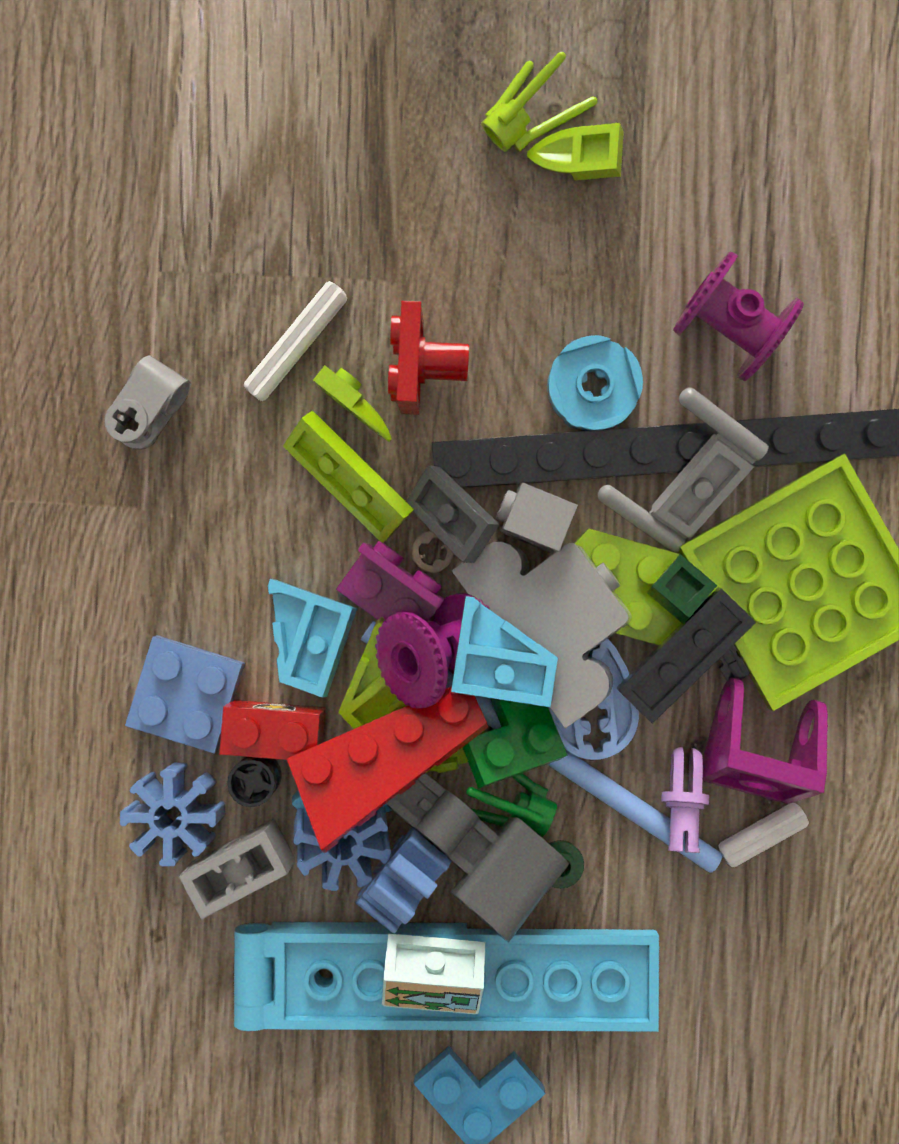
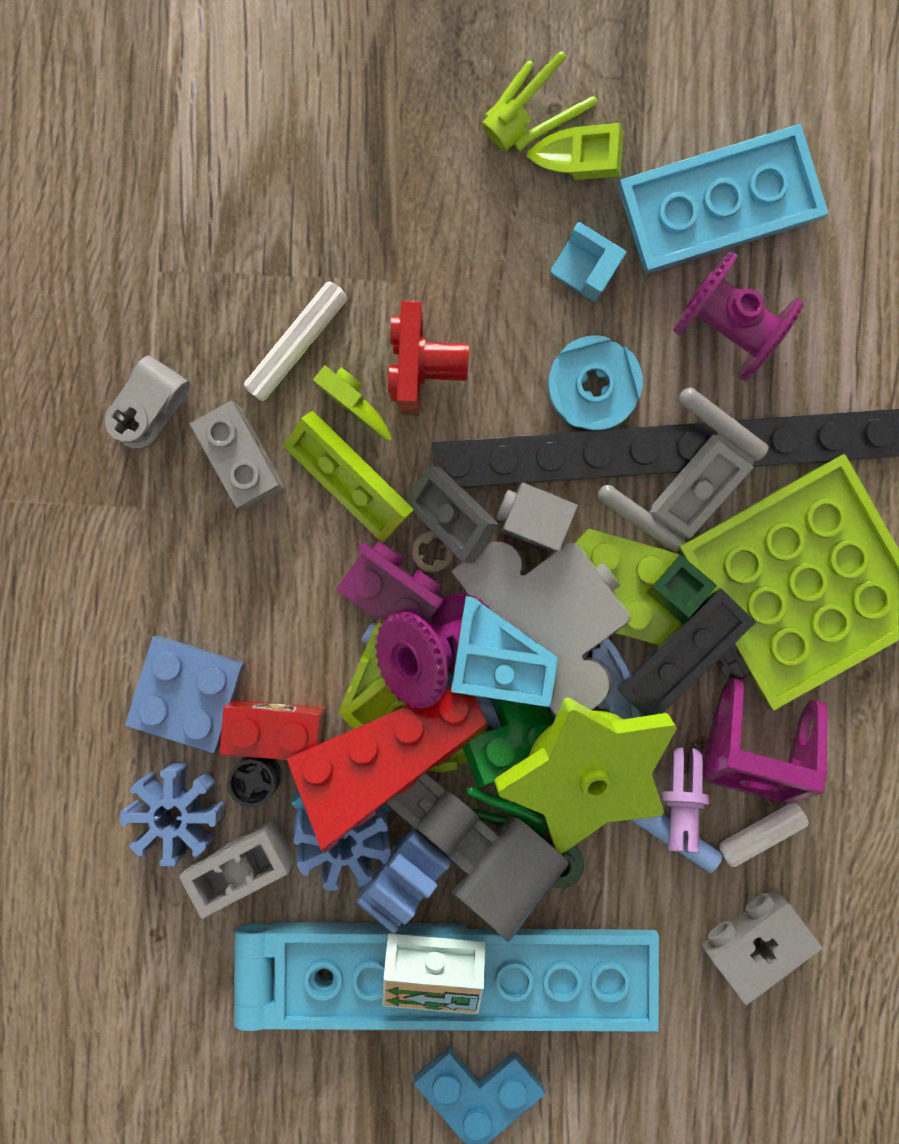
medium azure wing [268,579,357,698] -> none
none -> light grey brick [189,400,287,511]
none -> lime plate [494,697,677,854]
none -> medium azure panel [550,222,627,303]
none -> medium azure plate [617,124,829,275]
none -> light grey brick [701,889,823,1006]

